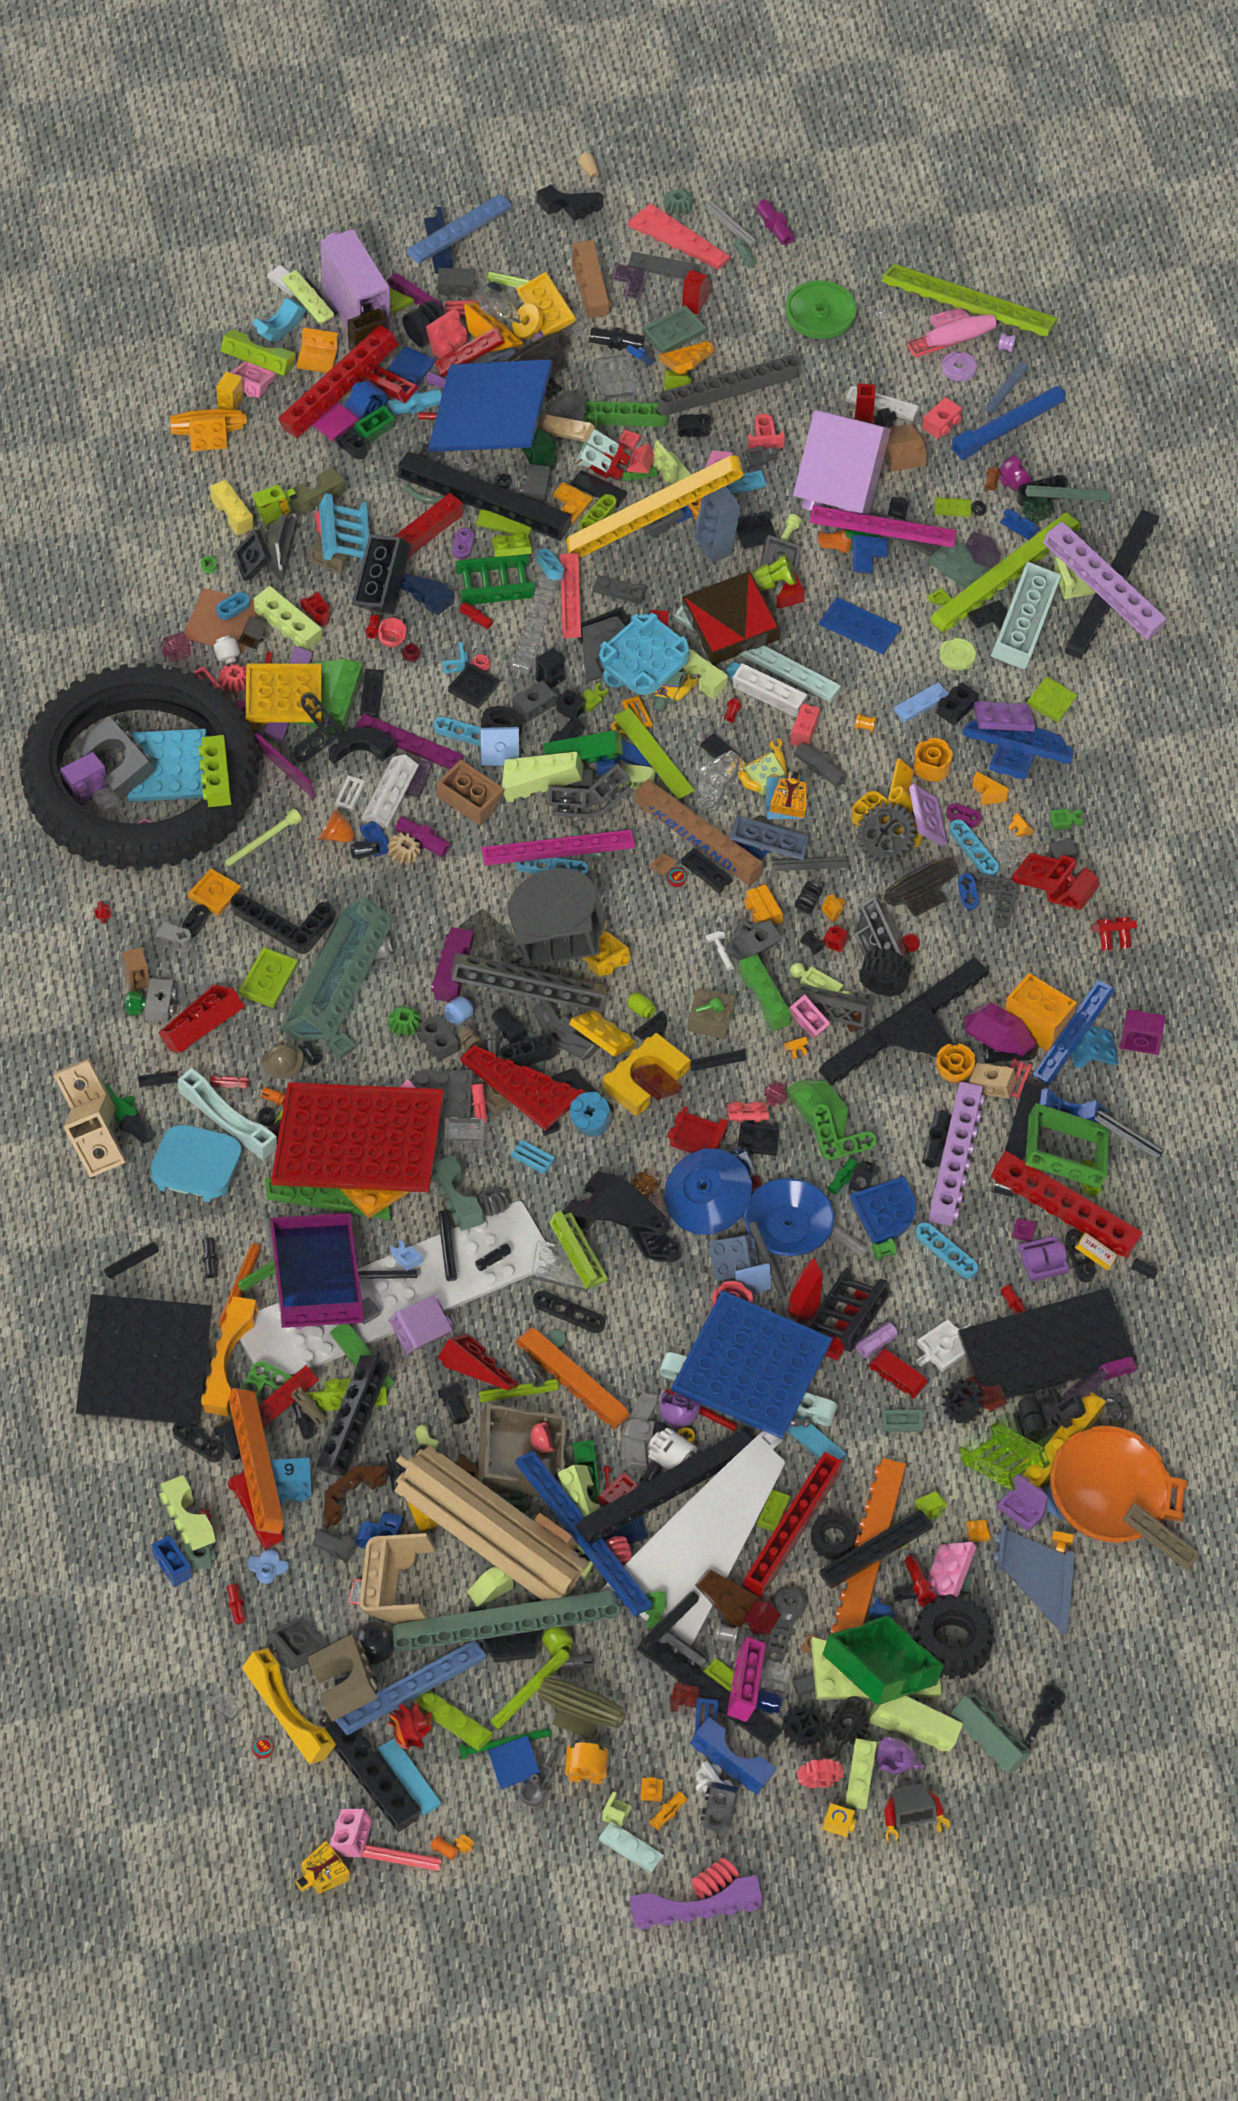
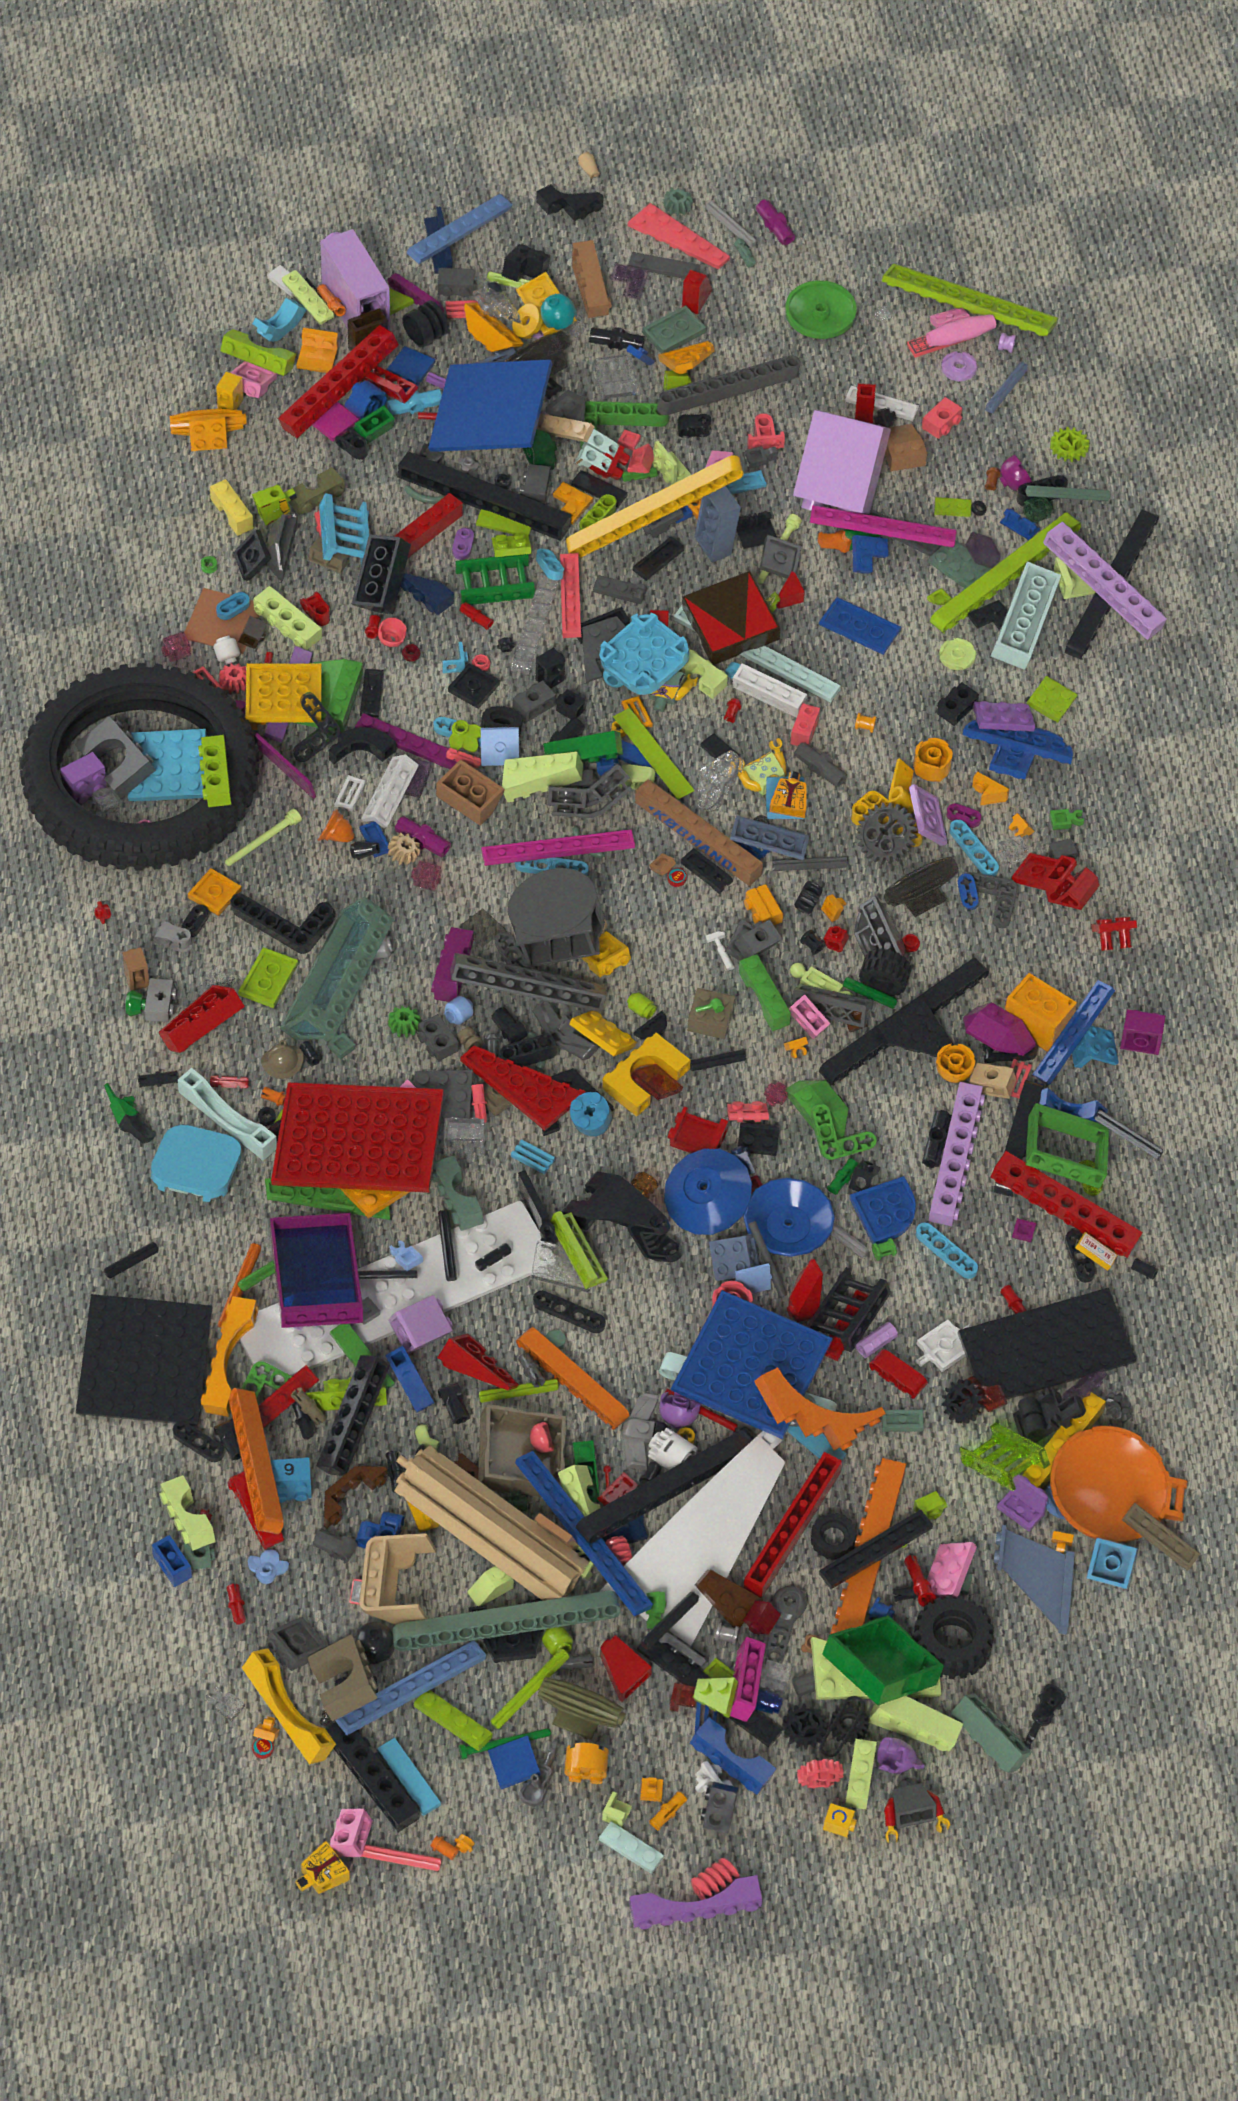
tan bracket [53,1058,126,1178] -> none
black pin [202,1237,218,1278] -> none
red hair [387,1702,432,1749] -> none
coral plate [426,309,469,359] -> none
red tile [435,327,504,377] -> none
dark grey gear [476,1187,509,1216] -> none
lime plate [580,683,609,713] -> none
lime piece [751,554,796,591] -> none
lime plate [757,1489,791,1532] -> none
black tile [888,497,910,520] -> none
light blue plate [893,682,949,723] -> none
blue brick [951,386,1066,460] -> none
light orange tile [966,1520,990,1542] -> none
medium lavender plate [1018,1236,1069,1282] -> none
magenta beam [1098,1357,1137,1381] -> none
none -> light orange tile [253,1716,280,1742]
none -> orange pin [317,284,346,316]
none -> blue slope [385,1346,434,1413]
none -> clear pink brick [411,860,441,891]
none -> coral axle [446,748,481,768]
none -> lime plate [449,720,481,752]
none -> black plate [497,637,515,652]
none -> black brick [501,244,551,282]
none -> black tile [518,1170,556,1249]
none -> teal cylinder [540,294,577,330]
none -> red slope [600,1635,652,1702]
none -> black plate [633,536,684,581]
none -> lime wing [693,1677,738,1718]
none -> orange arch [754,1367,886,1451]
none -> lime tile [765,591,780,612]
none -> green axle [843,977,897,1009]
none -> lime gear [1050,427,1089,462]
none -> dark azure brick [1087,1537,1139,1589]

